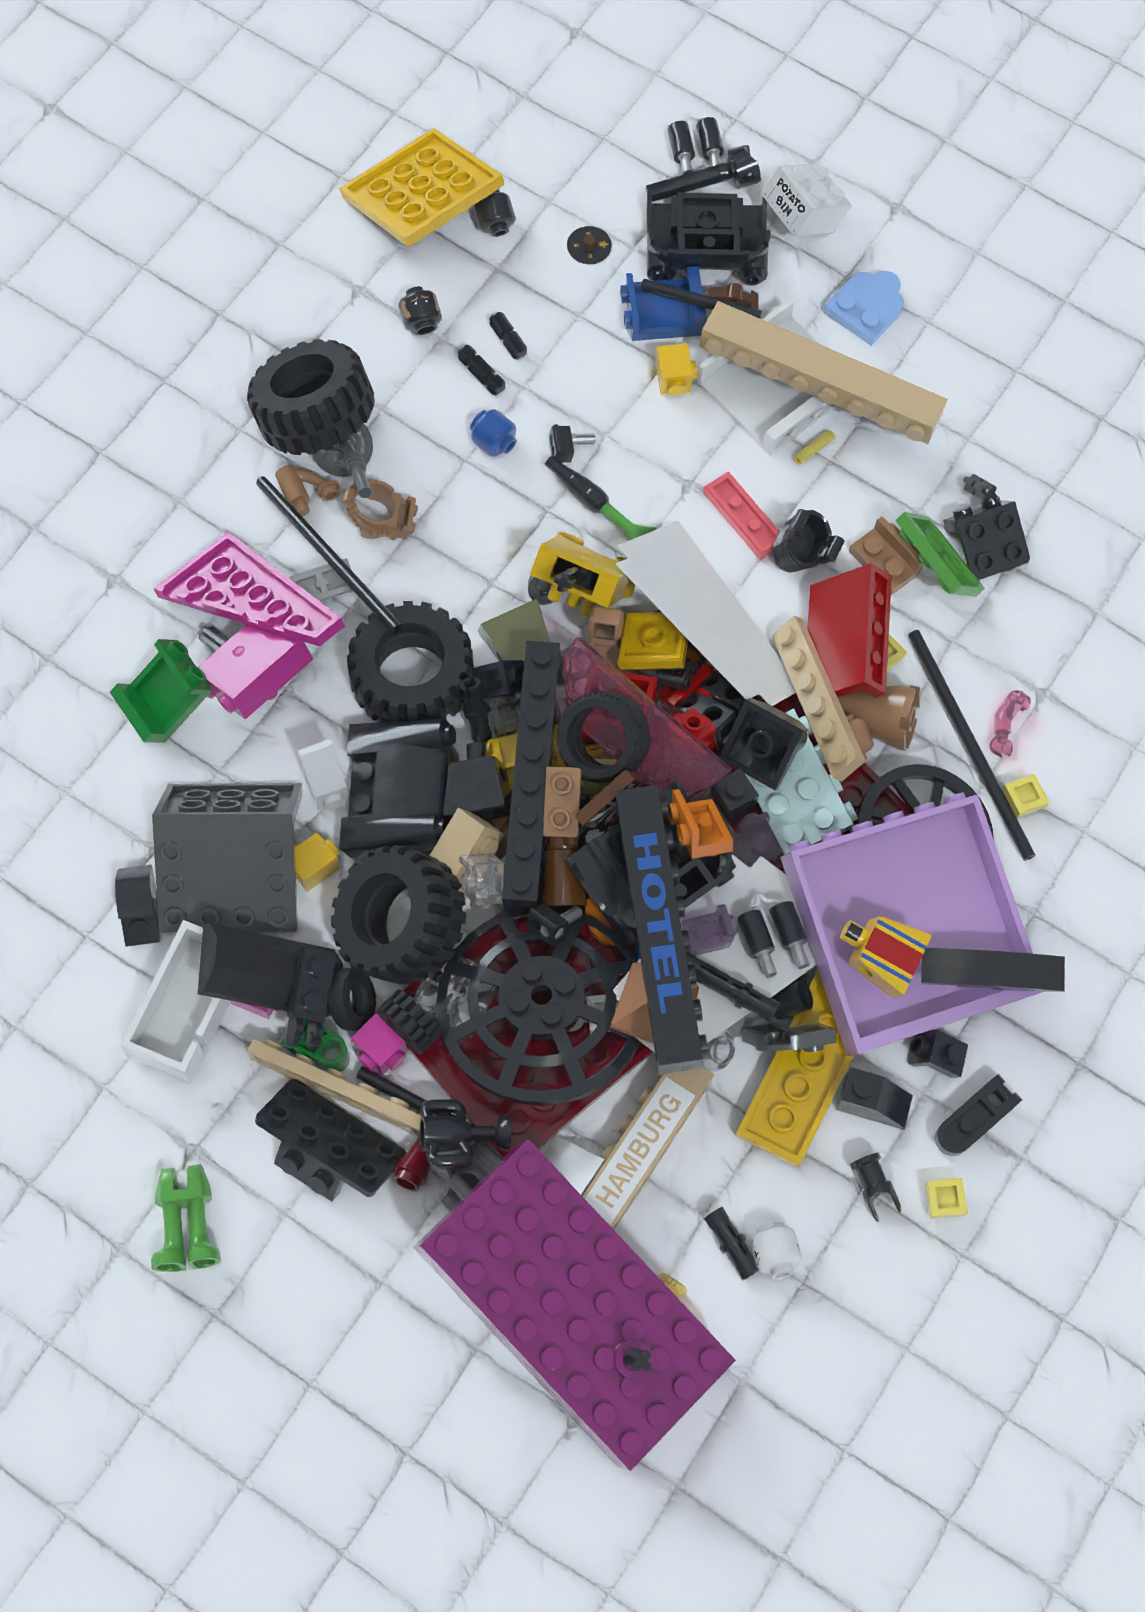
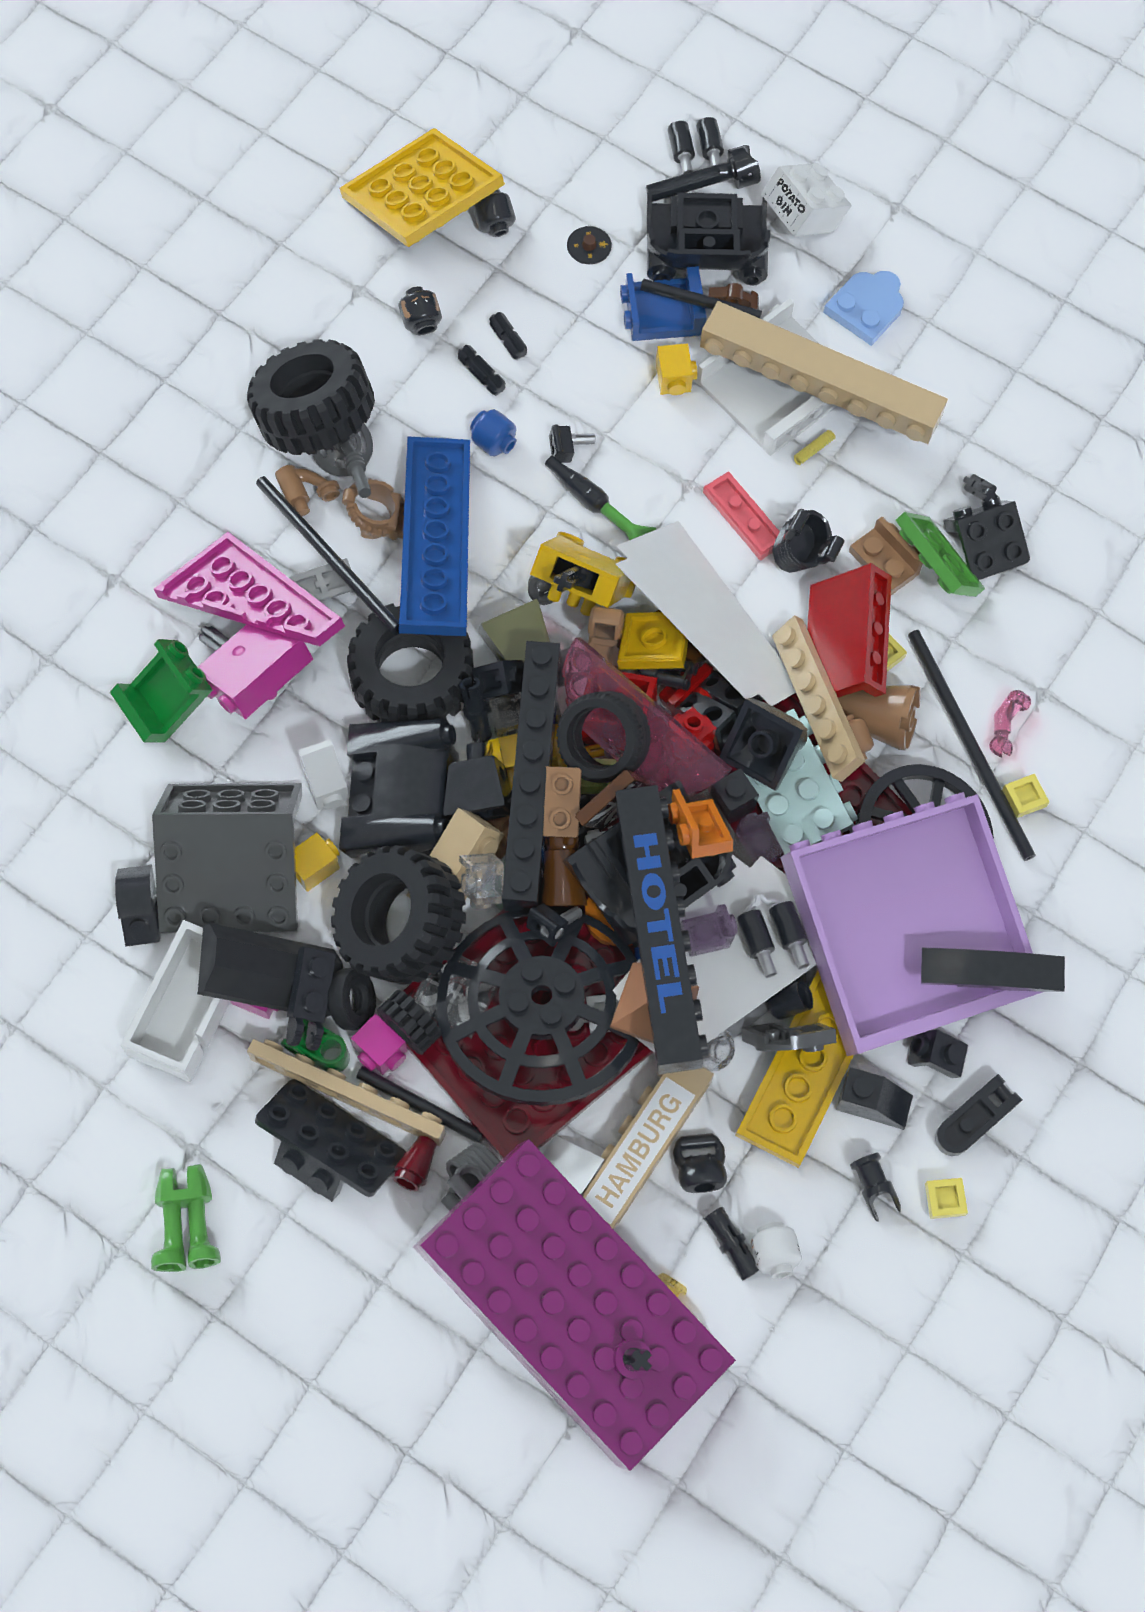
black piece [420,1099,511,1169] -> none
black pin [685,952,781,1023] -> none
torso [840,916,932,998] -> none
none -> blue plate [399,436,470,636]
none -> black piece [672,1133,727,1193]

